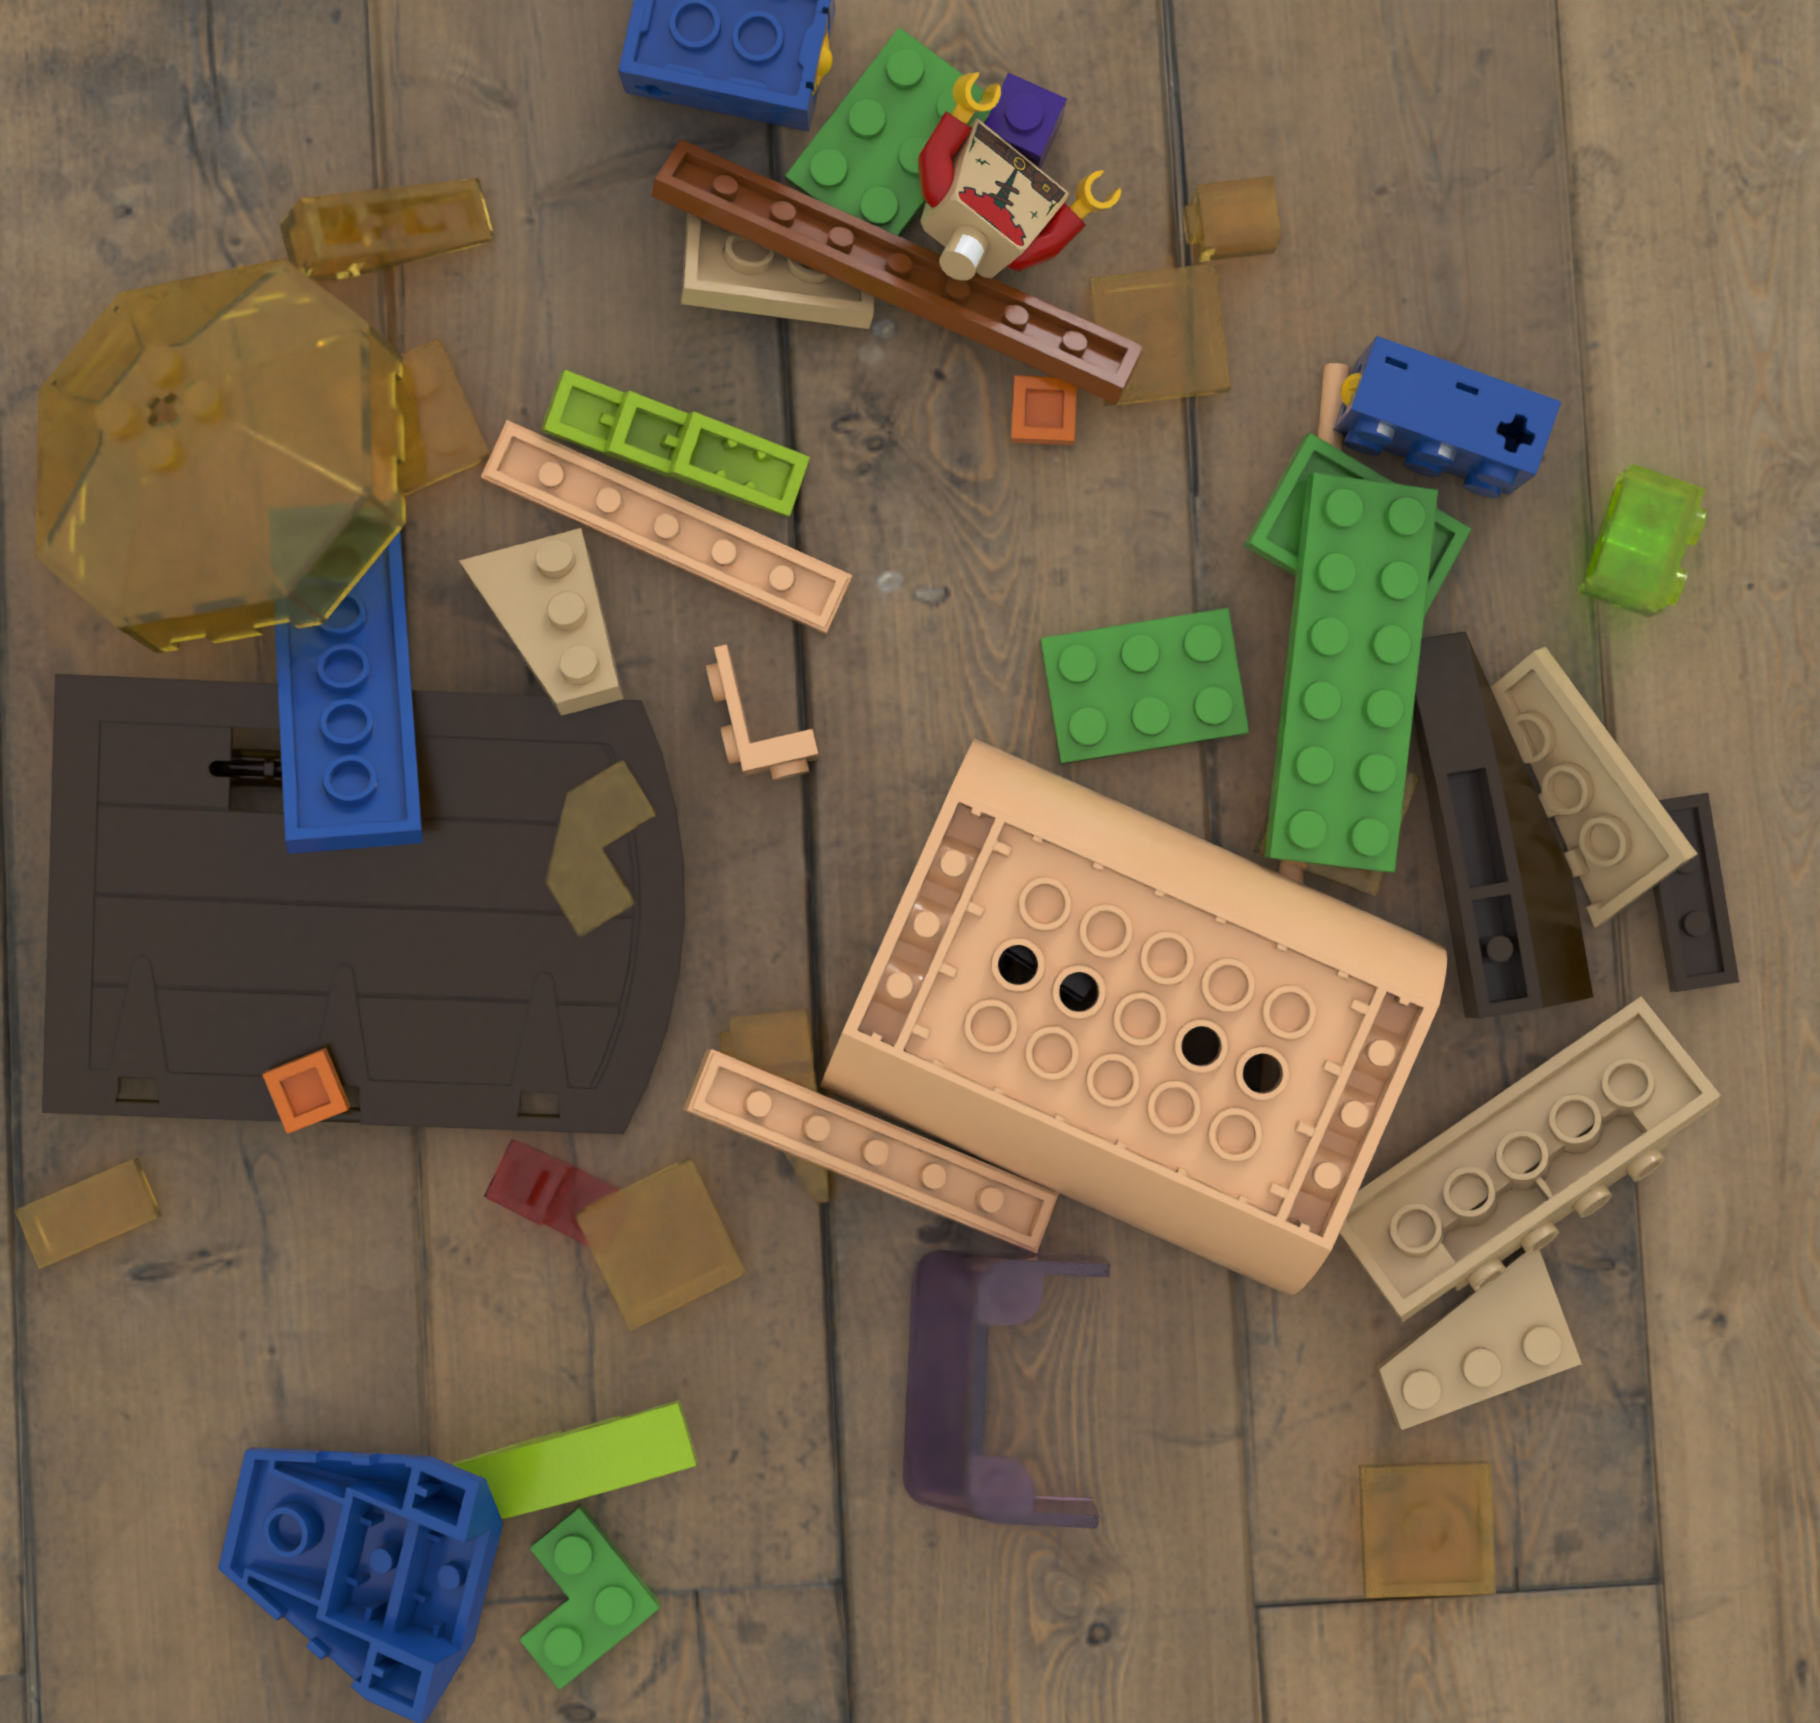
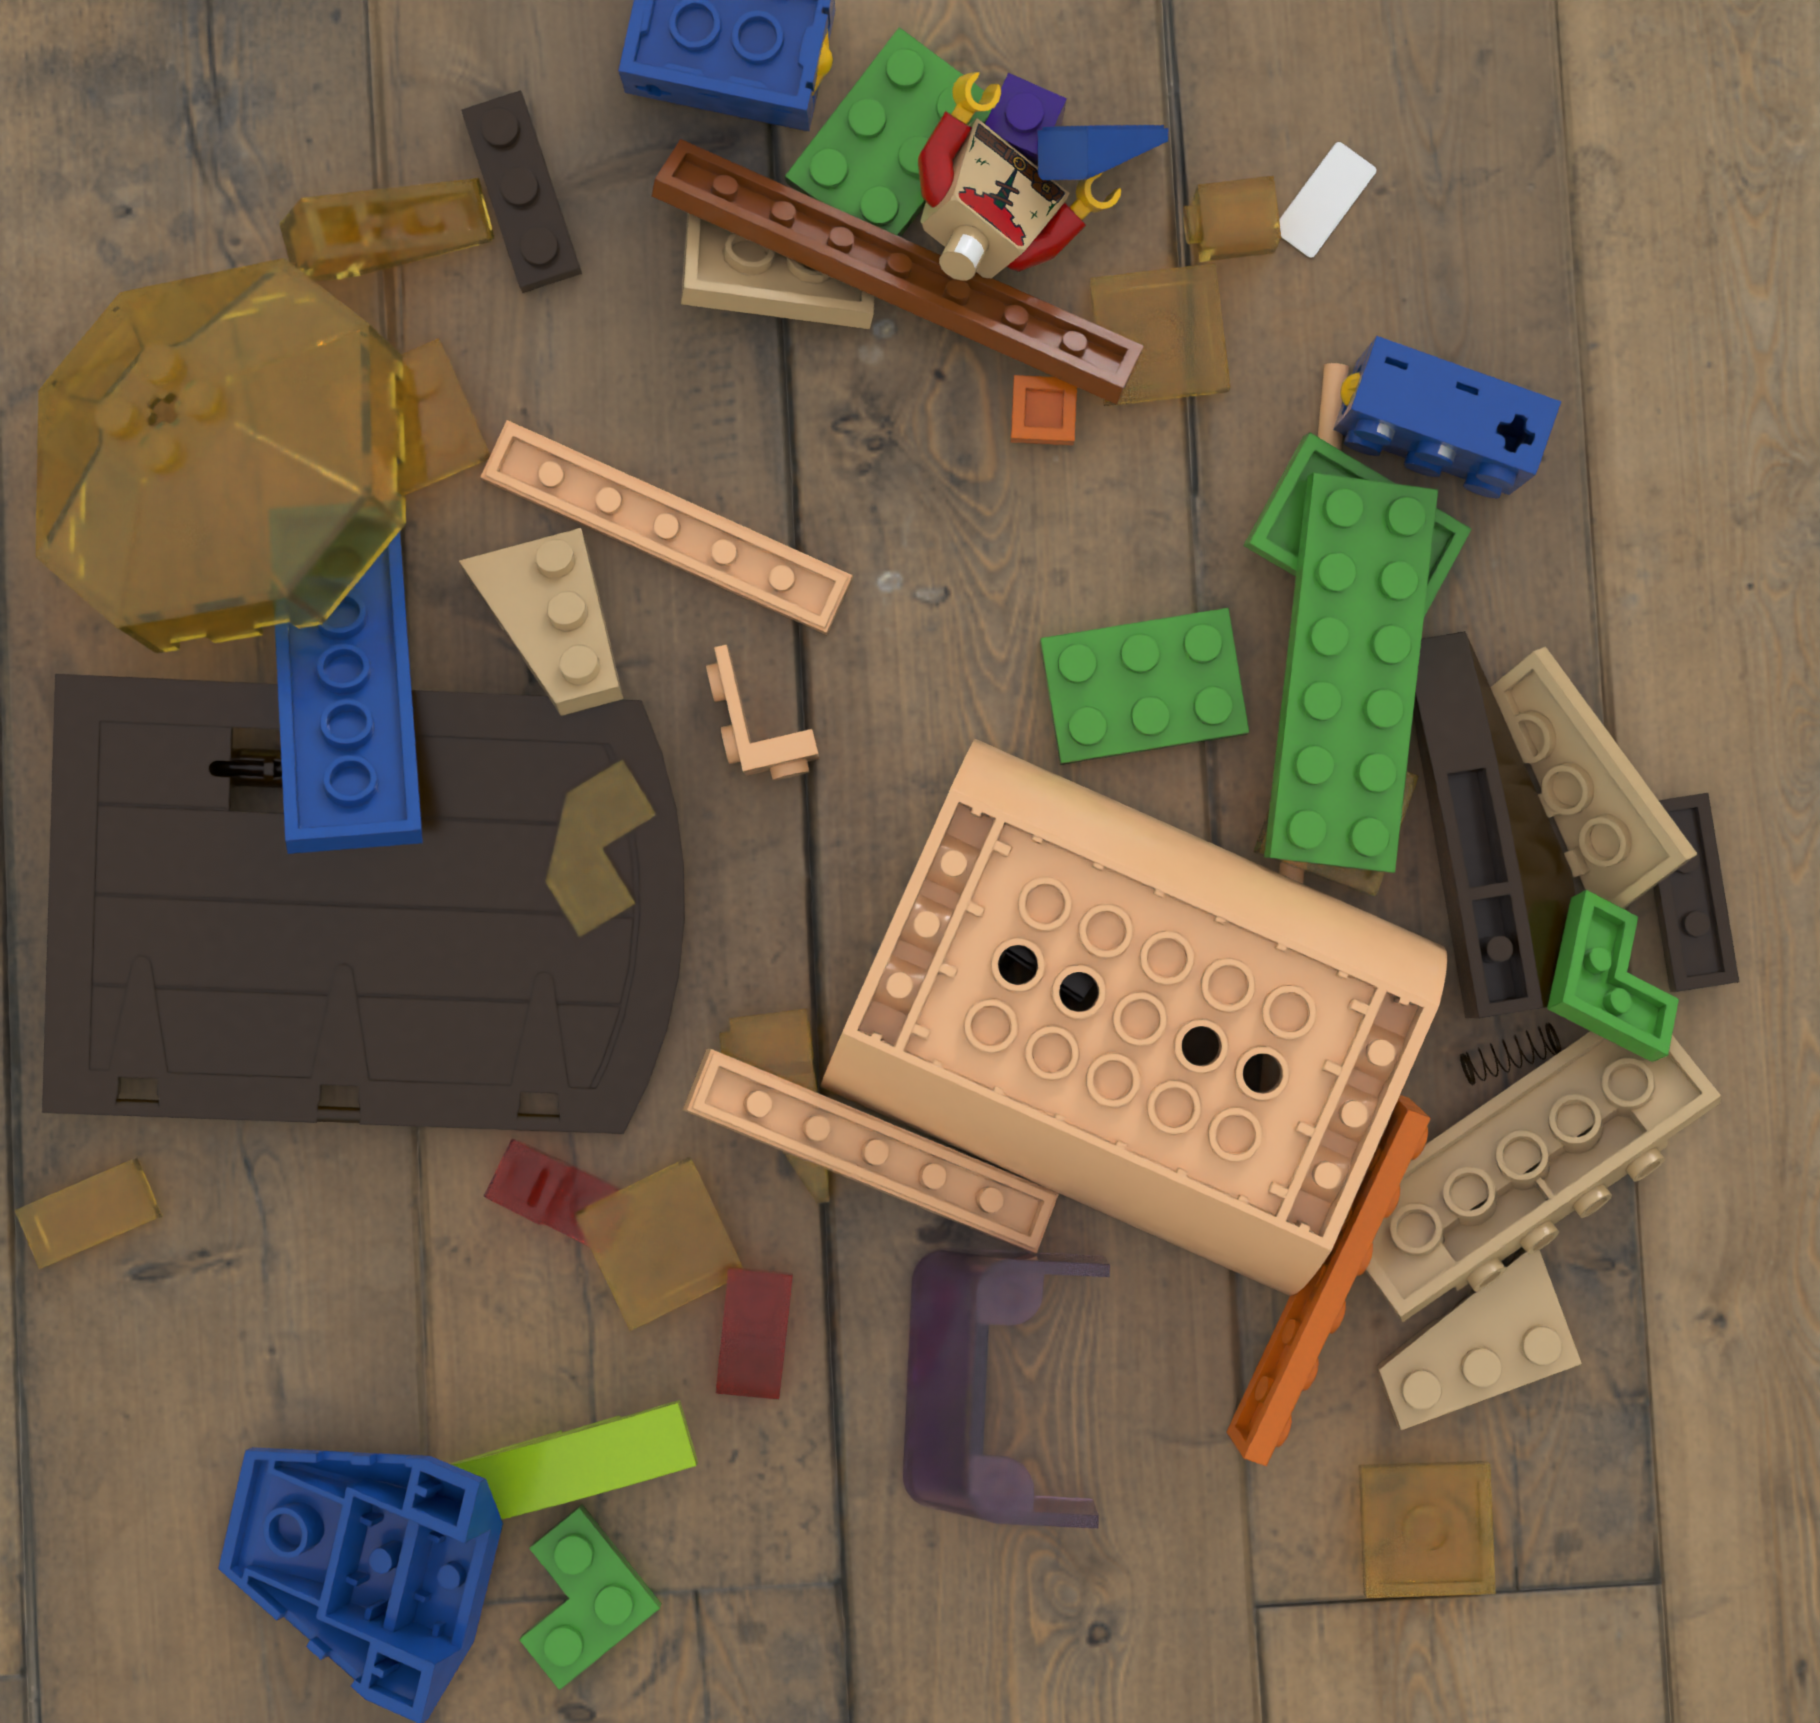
orange plate [262,1047,351,1134] -> none
lime slope [540,370,810,517] -> none
clear neon green brick [1578,463,1708,617] -> none
none -> dark brown plate [461,90,582,293]
none -> clear red slope [716,1267,793,1400]
none -> blue slope [1038,125,1168,180]
none -> orange plate [1226,1095,1431,1466]
none -> white sticker [1273,142,1377,258]
none -> dark brown piece [1460,1022,1562,1086]
none -> bright green plate [1547,890,1679,1062]

